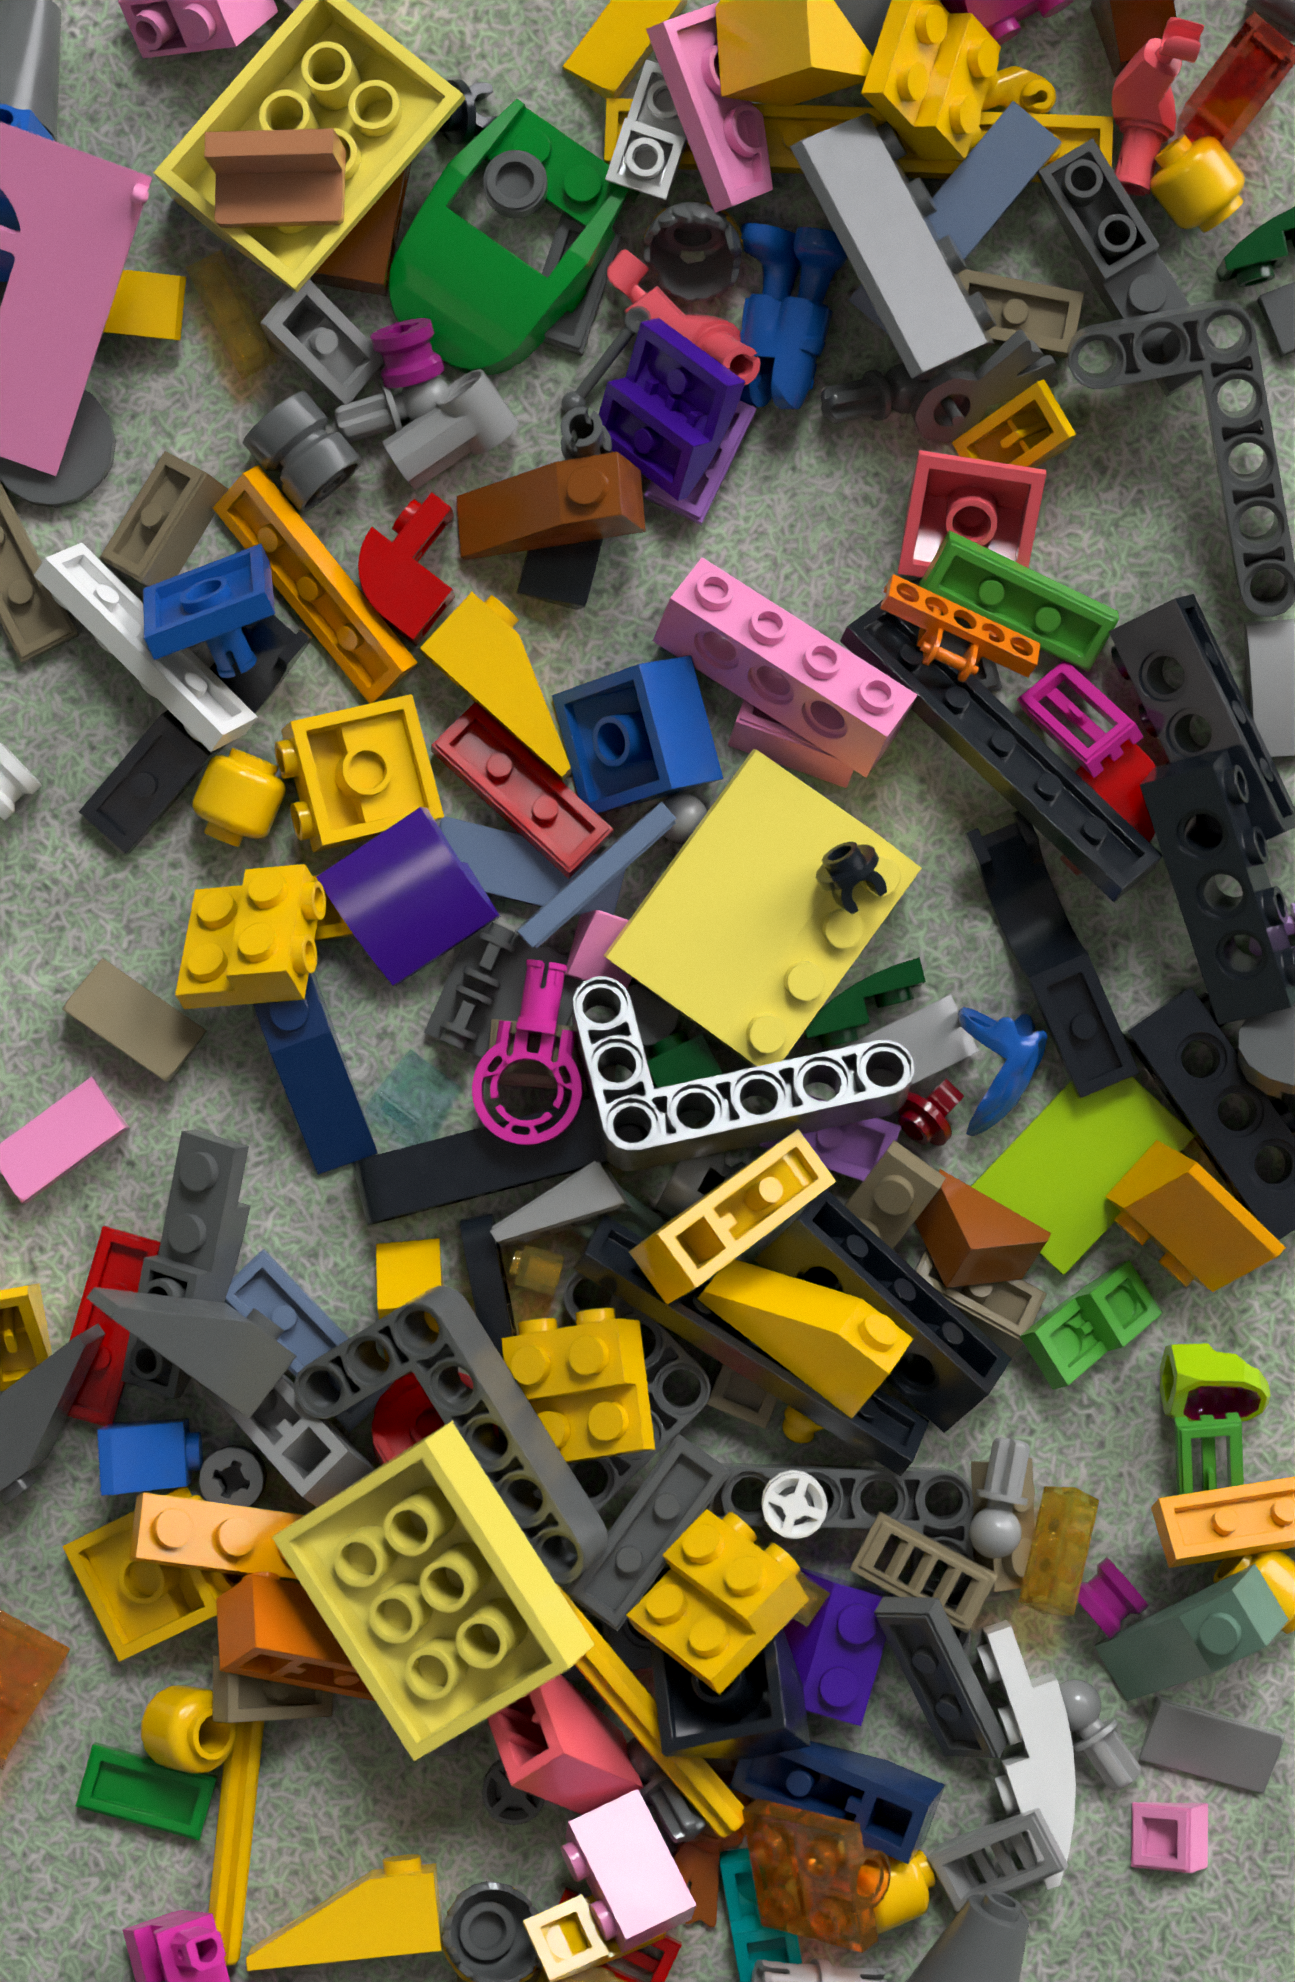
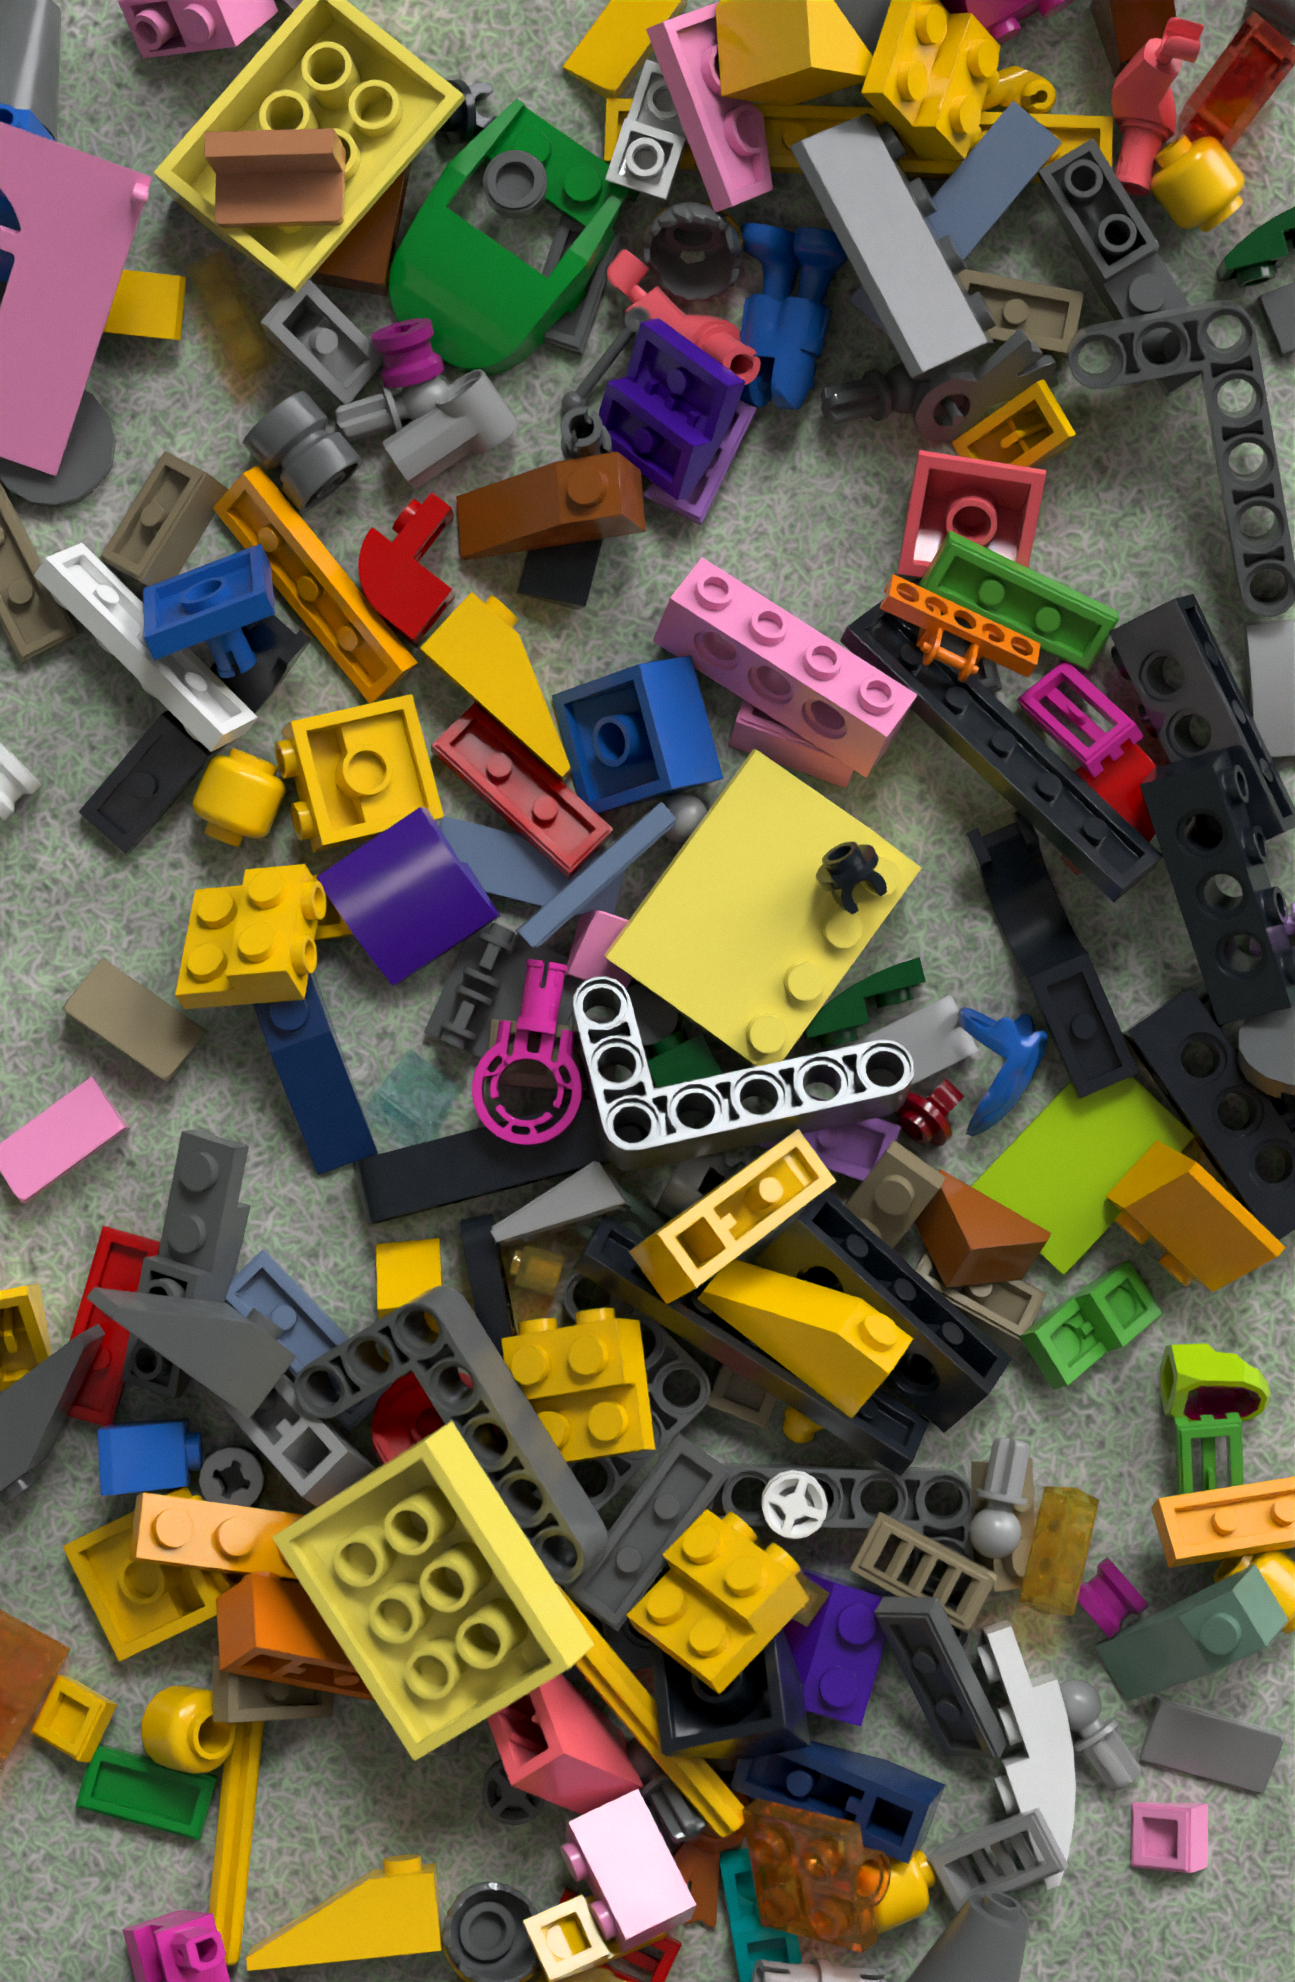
none -> yellow tile [30,1674,118,1763]

